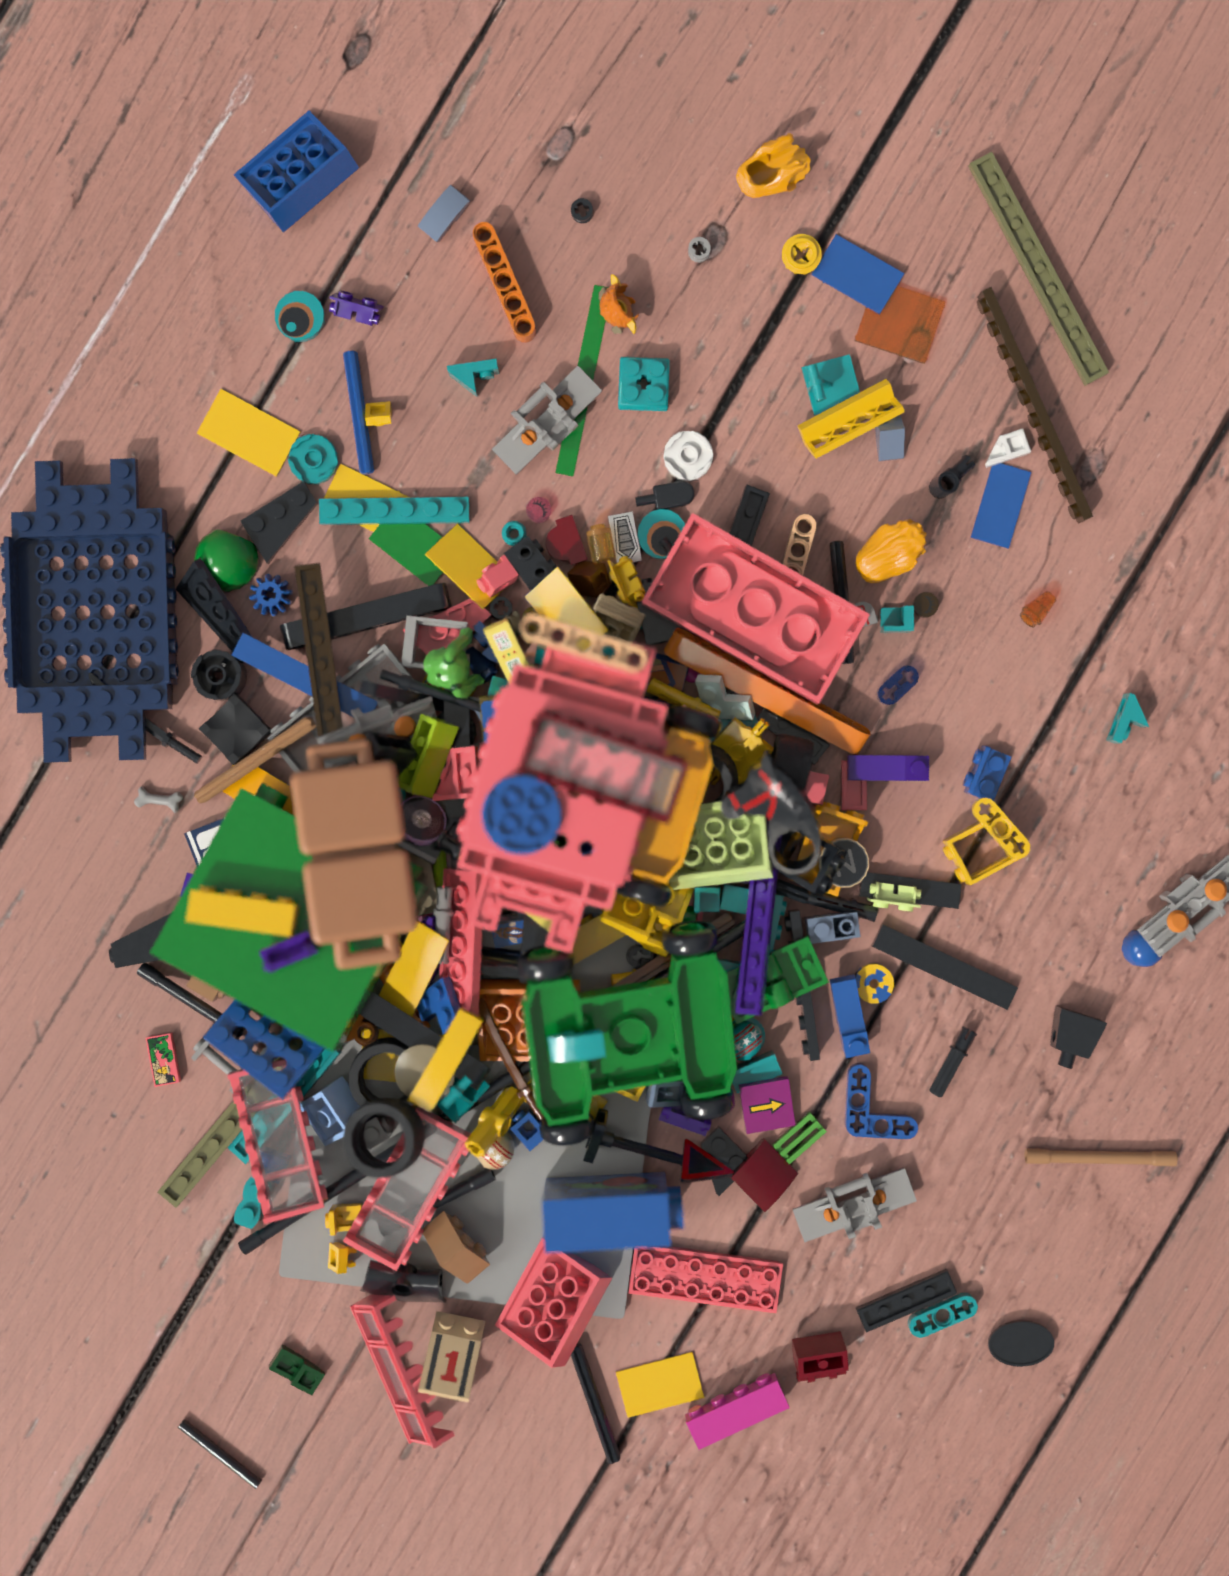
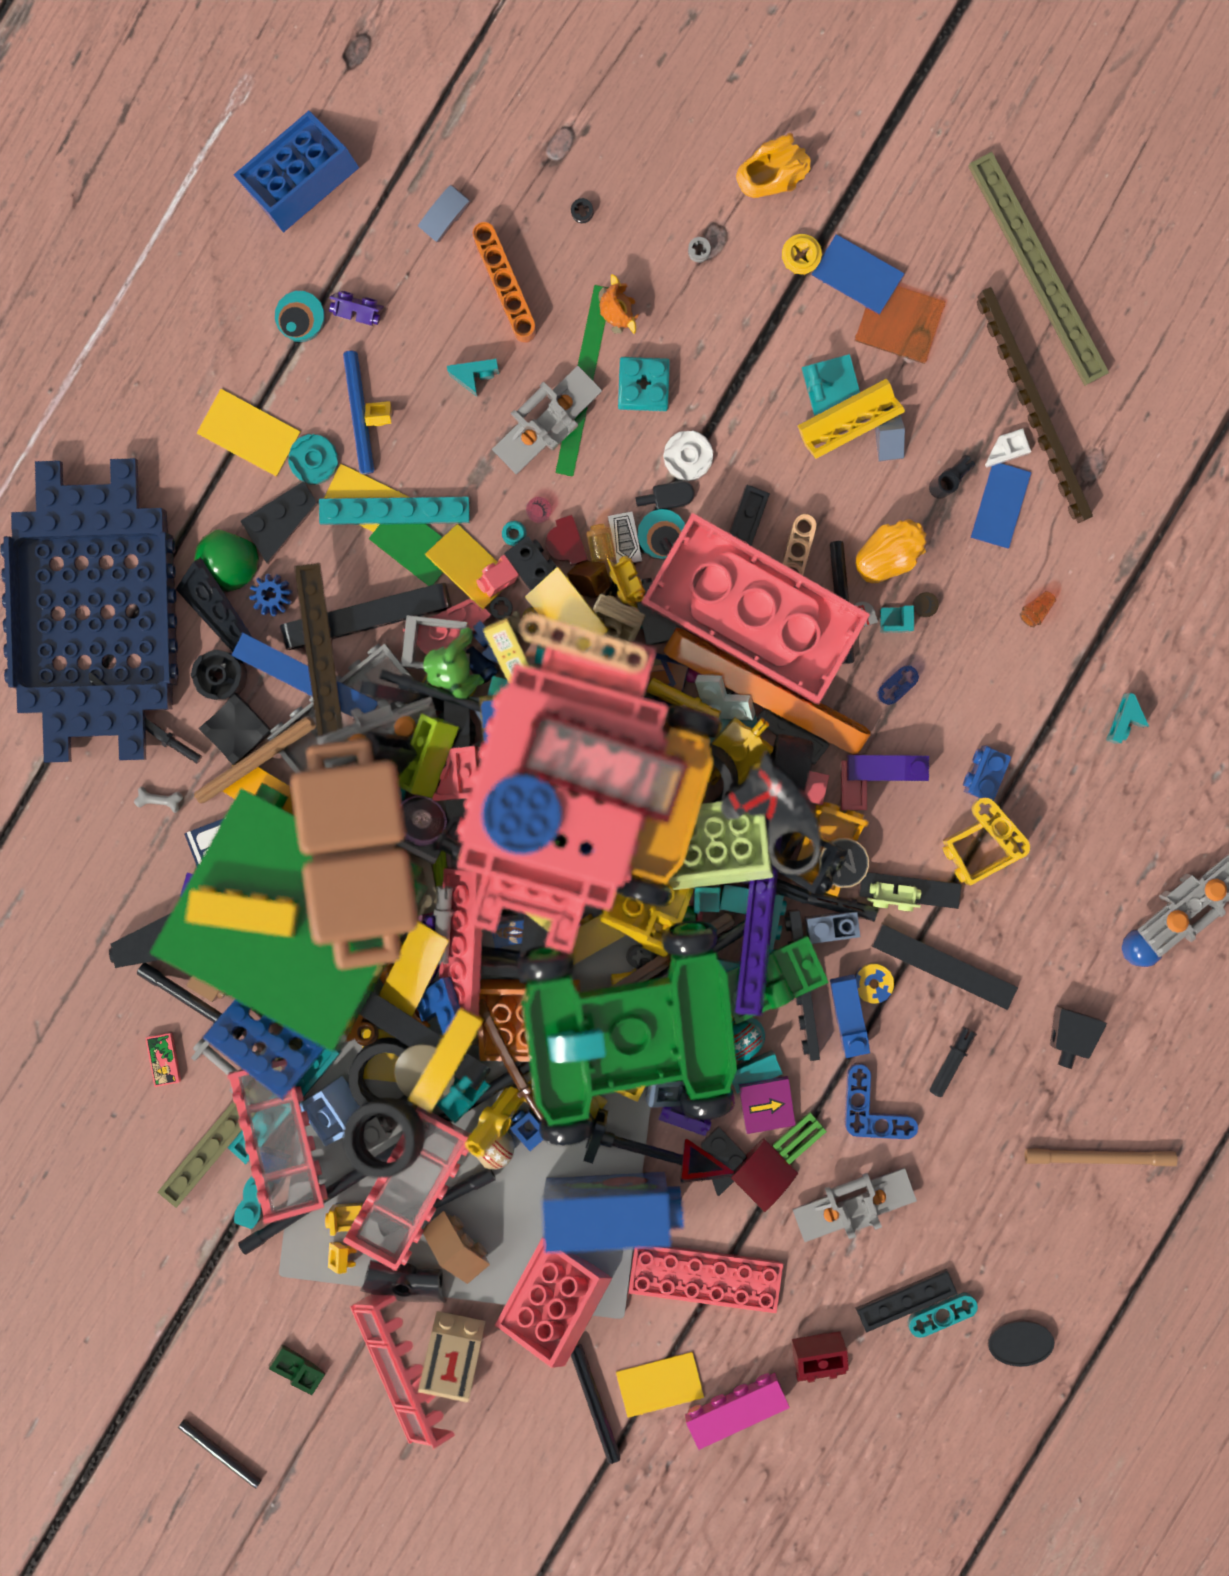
dark purple hinge [259,930,318,973] -> none

